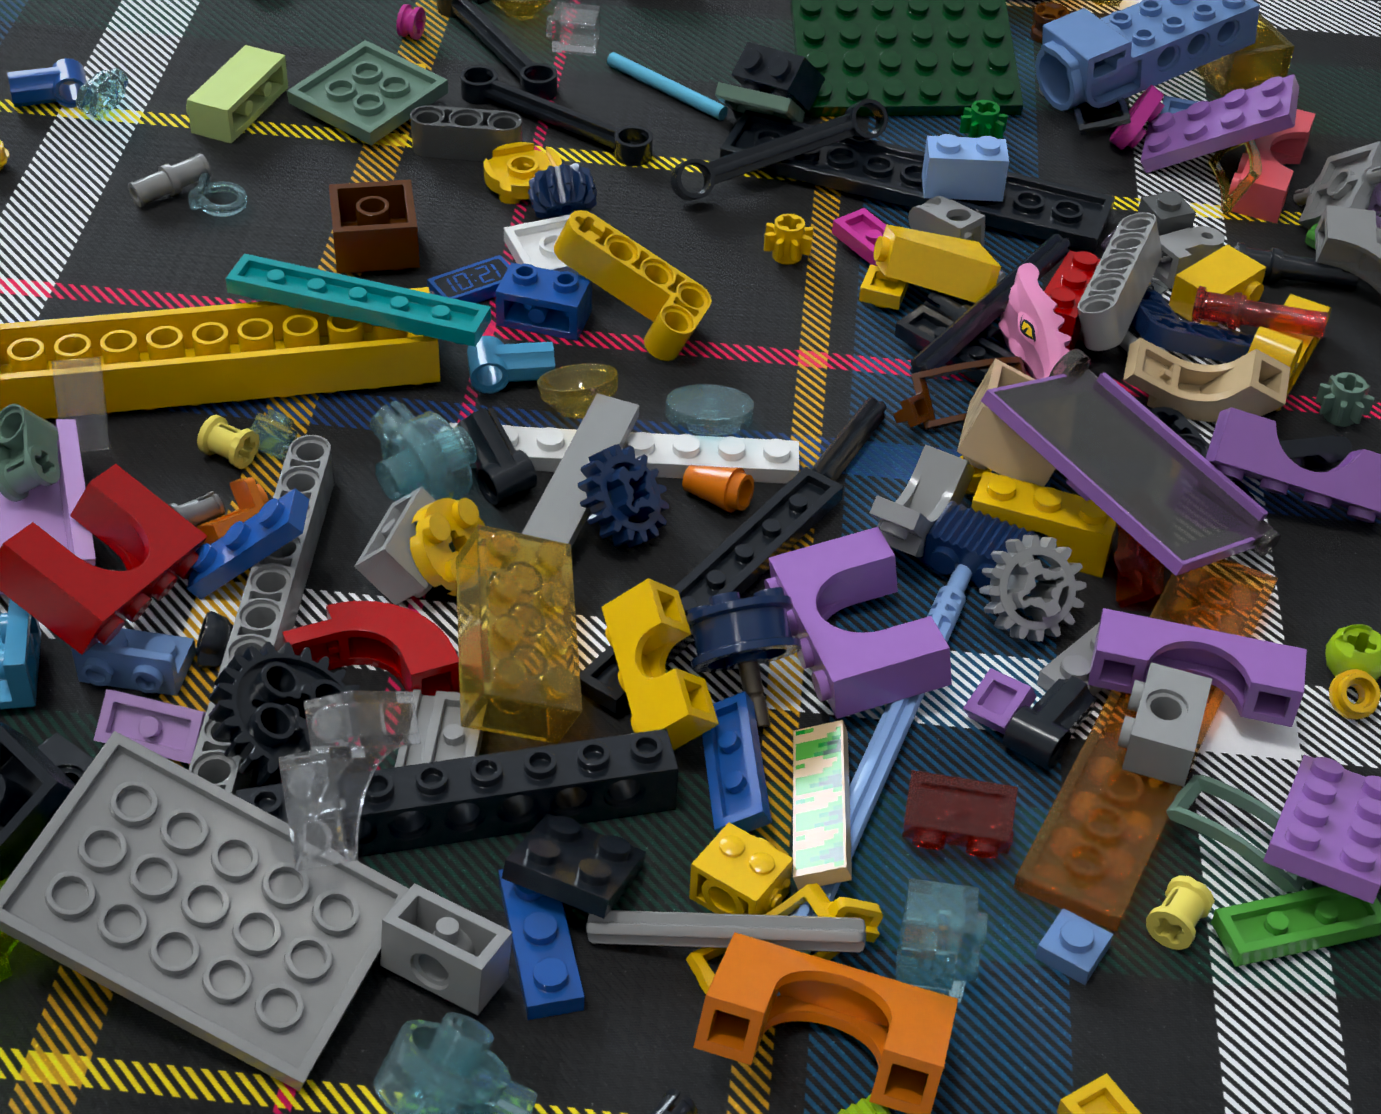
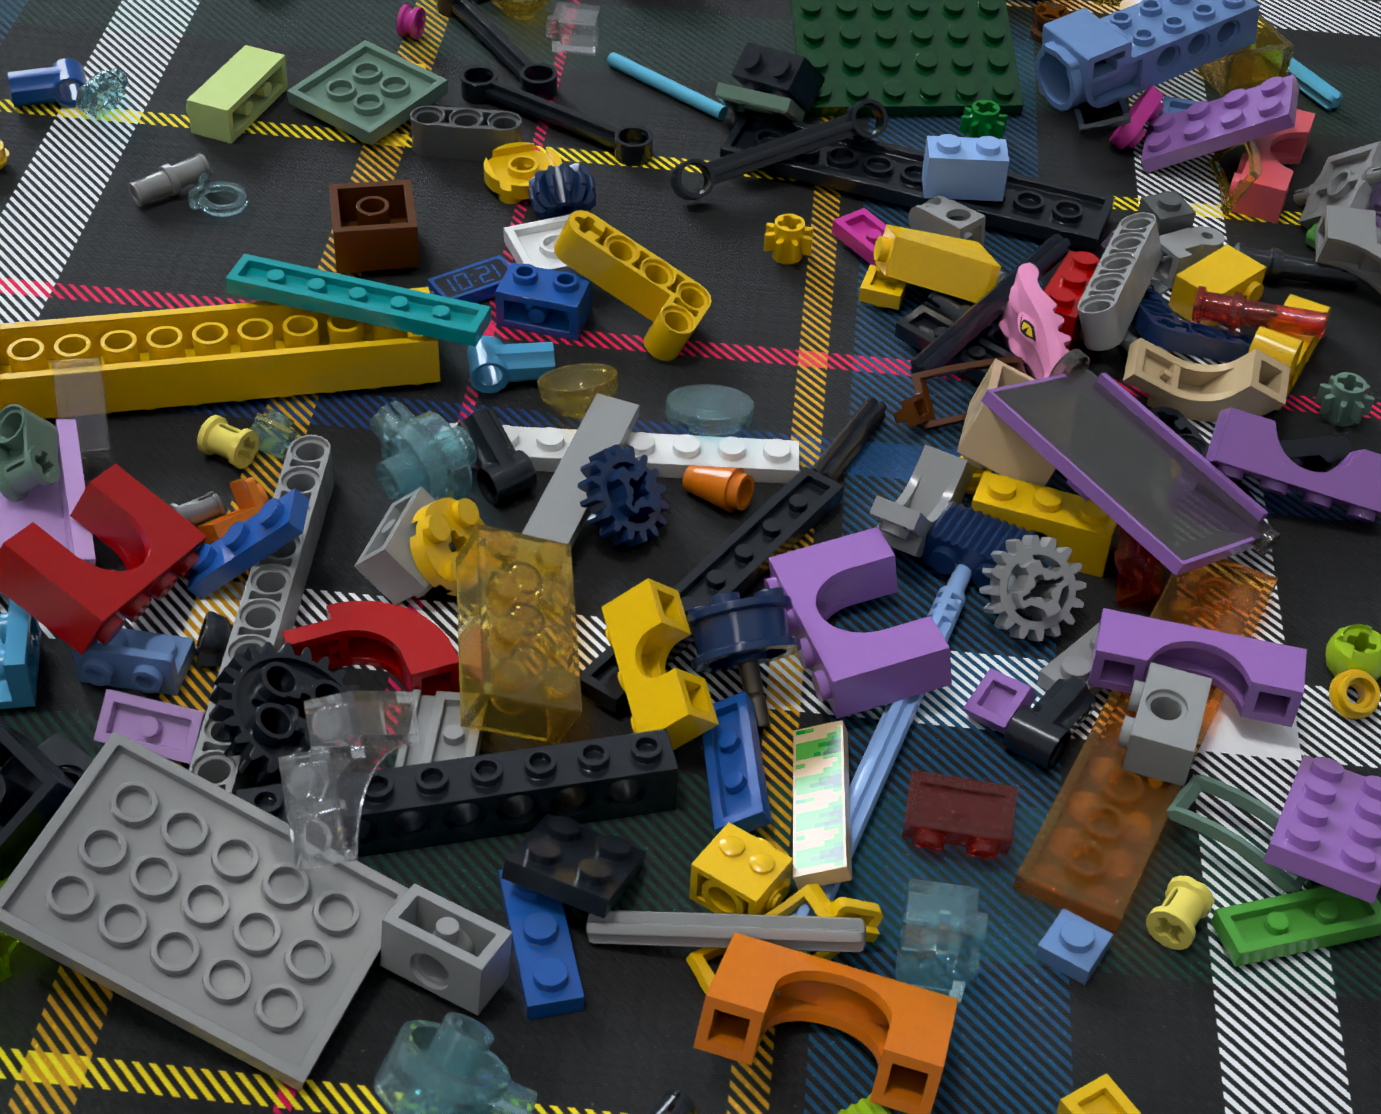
none -> medium azure axle [1260,44,1343,111]

